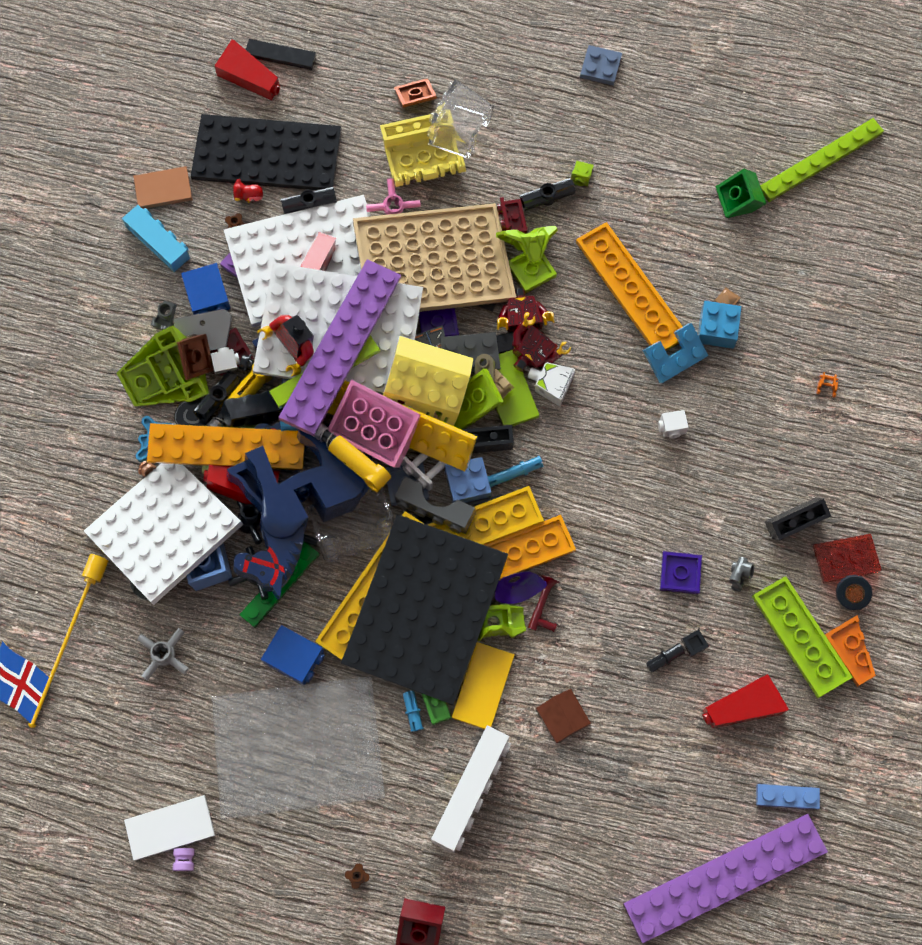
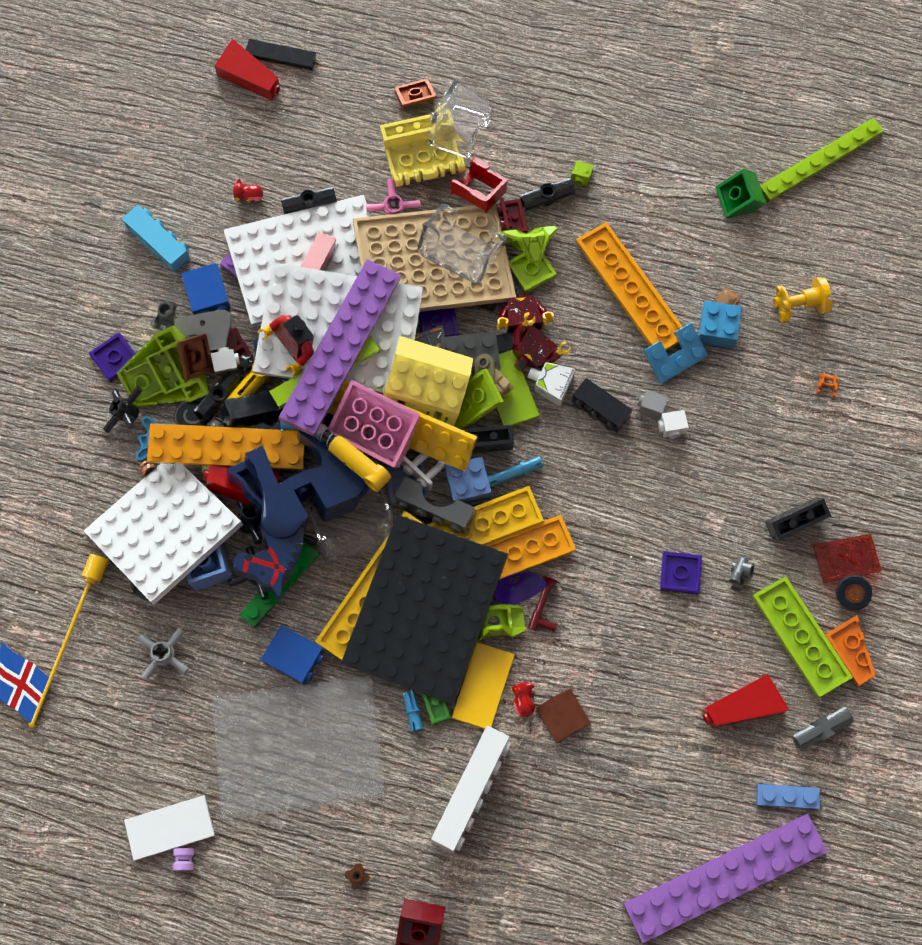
nougat tile [133,166,193,209] -> none
black plate [191,114,342,191] -> none
reddish brown plate [225,213,245,229] -> none
sand blue plate [580,45,622,86] -> none
black axle [646,643,685,672] -> none
black plate [681,629,709,657] -> none
none -> dark purple tile [89,332,136,383]
none -> black bar [103,386,143,433]
none -> clear windscreen [417,203,507,283]
none -> red piece [450,157,508,213]
none -> red animal [510,682,535,717]
none -> black brick [572,378,632,433]
none -> light grey brick [637,389,668,420]
none -> yellow piece [773,277,832,323]
none -> dark grey piece [792,707,854,751]

